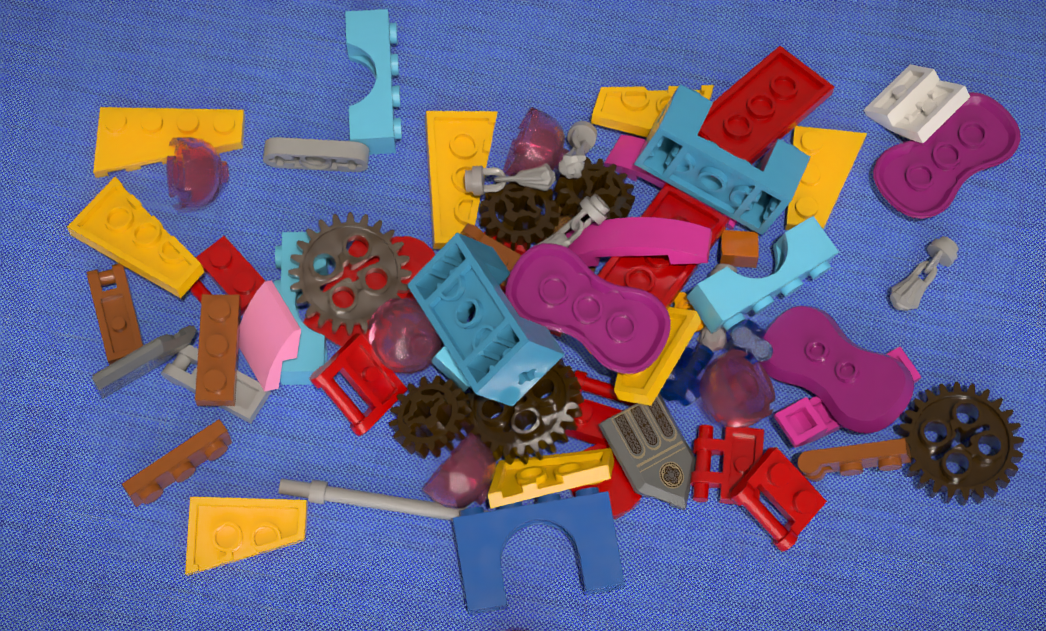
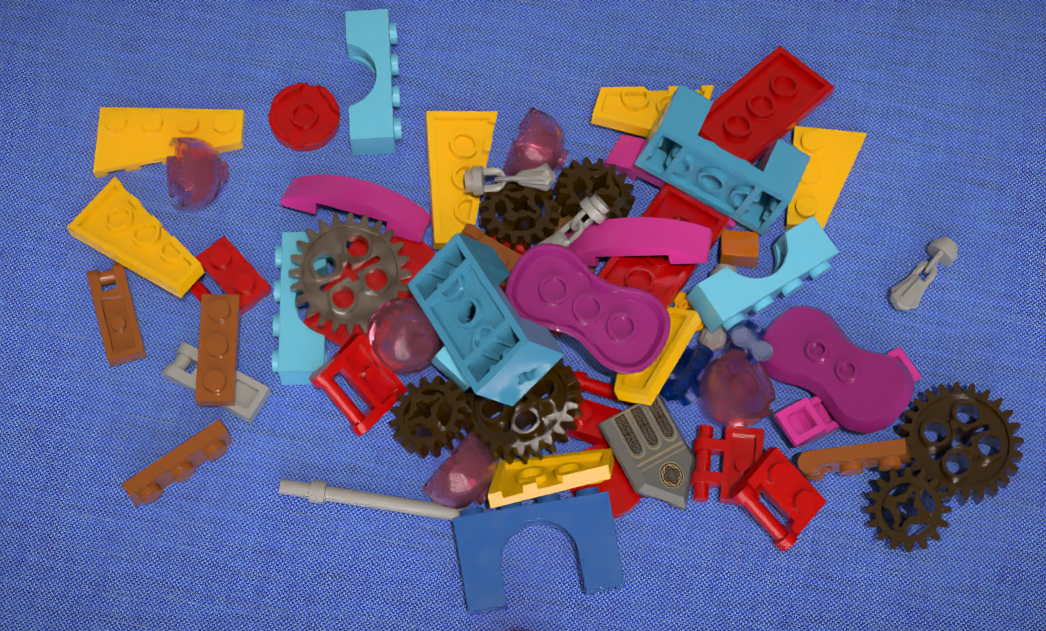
dark grey tile [92,325,196,399] -> none
yellow wing [185,497,308,576] -> none
bright pink slope [239,280,301,392] -> none
light grey beam [263,137,370,172] -> none
light grey piece [558,121,597,179] -> none
white slope [864,64,970,143] -> none
magenta plate [873,92,1021,219] -> none
none -> red tile [268,83,340,152]
none -> dark pink slope [281,174,431,243]
none -> dark brown gear [866,467,953,552]

